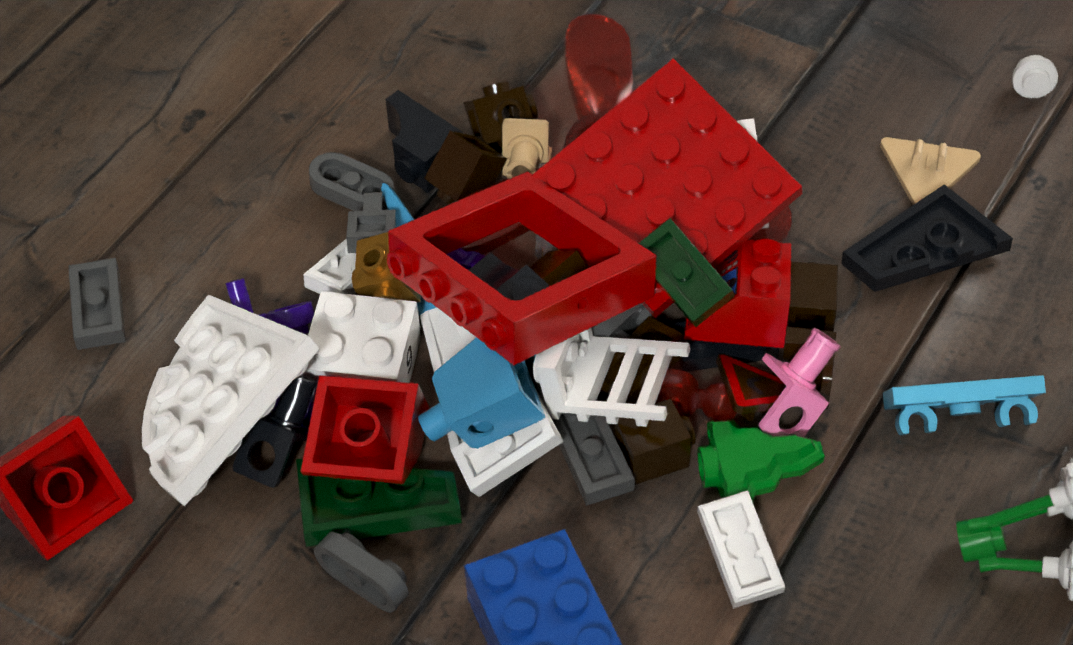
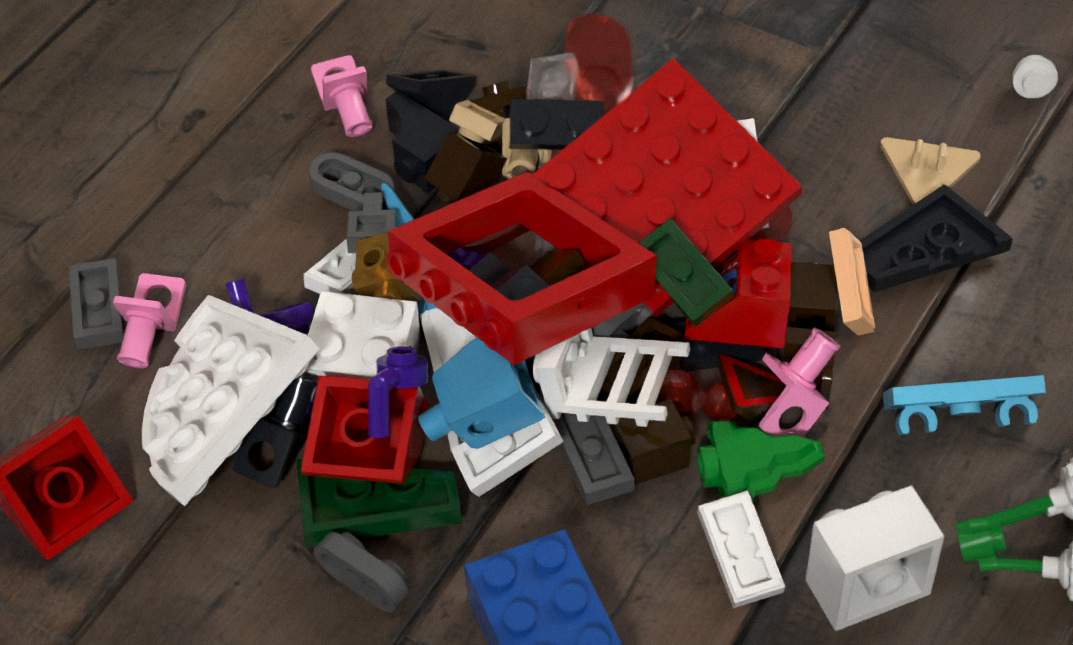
none -> bright pink bracket [113,273,186,368]
none -> bright pink bracket [311,55,373,137]
none -> dark purple plate [368,346,428,438]
none -> black slope [386,69,477,124]
none -> tan plate [449,100,504,143]
none -> black plate [509,99,604,150]
none -> clear plate [526,52,578,100]
none -> white brick [806,486,944,631]
none -> light nougat tile [829,228,875,336]

